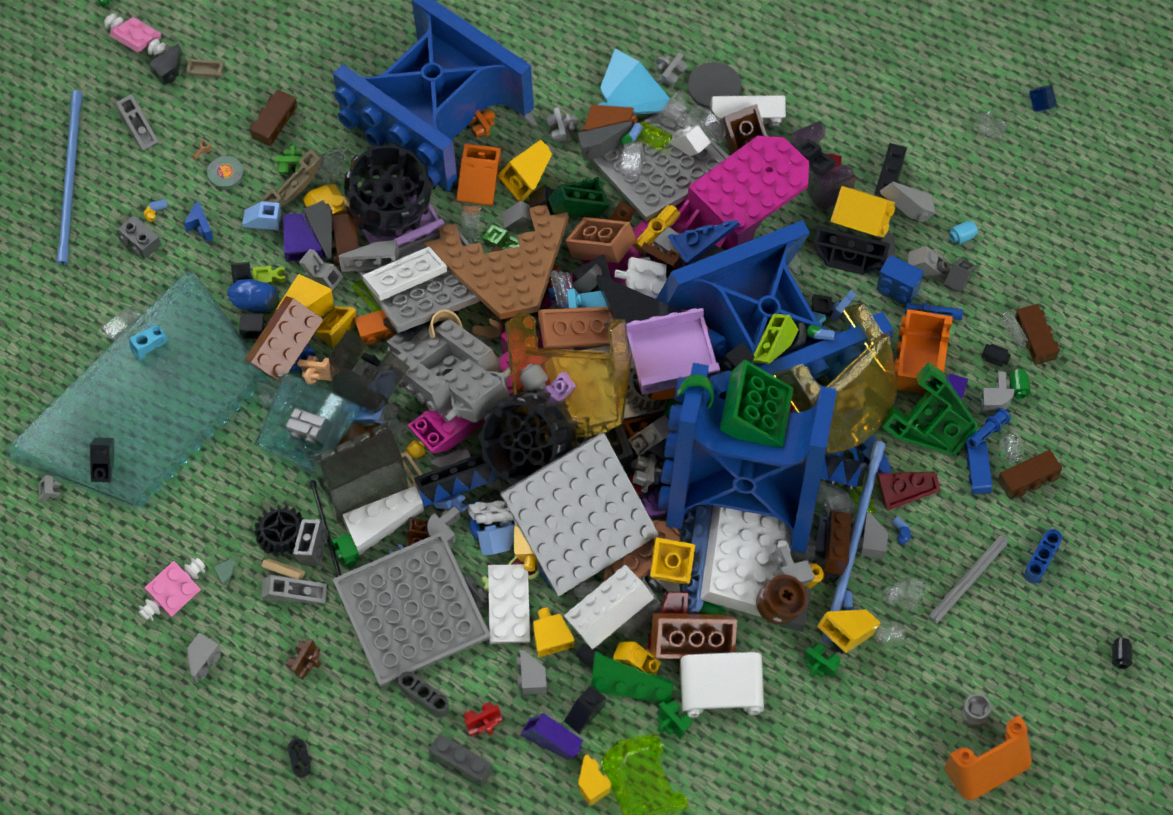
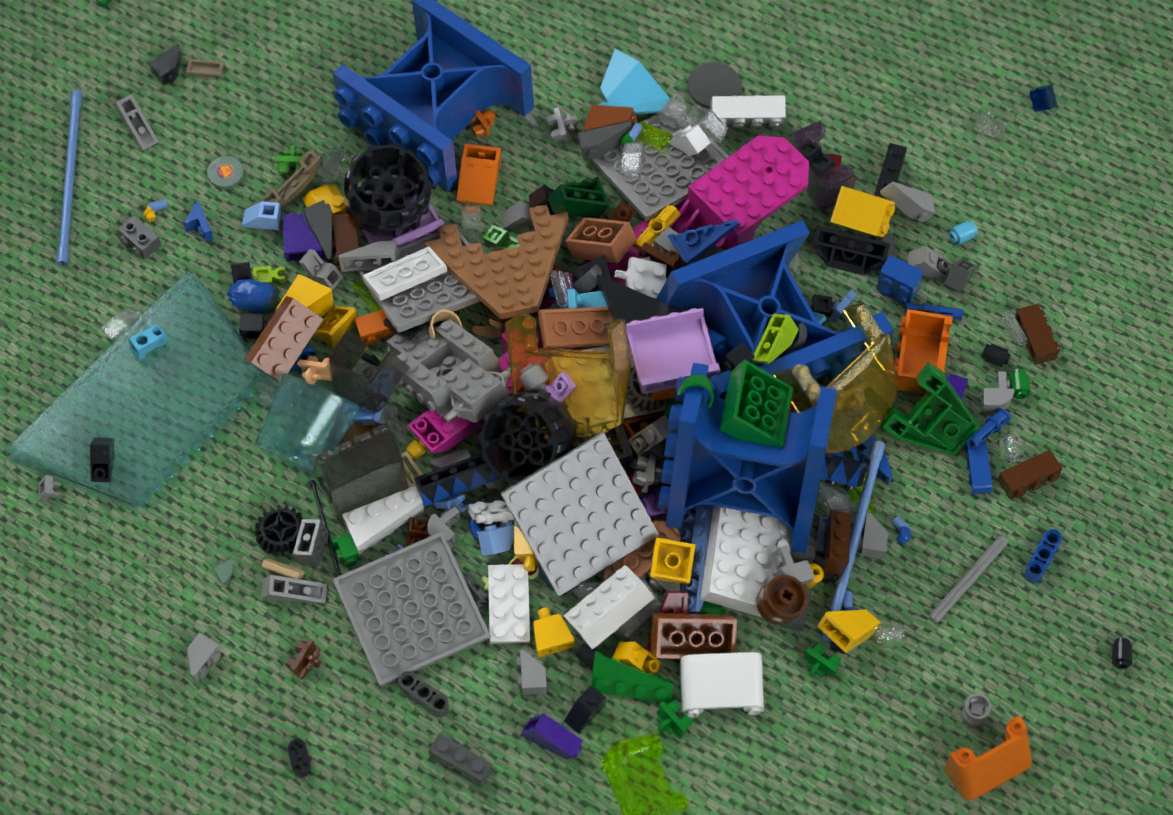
bright pink plate [104,13,167,58] -> none
bright pink plate [139,558,205,621] -> none
medium nougat hand [193,140,212,160] -> none
reddish brown brick [250,89,298,147] -> none
light grey brick [286,408,334,446] -> none
red hips [464,702,503,737] -> none
yellow slope [498,140,552,202] -> none
yellow slope [578,754,612,806] -> none
light grey hips [656,52,688,86] -> none
reddish brown slope [723,104,767,156] -> none
medium blue arm [807,325,835,340] -> none
dark red wing [876,471,941,510] -> none
clear slope [881,577,927,611] -> none

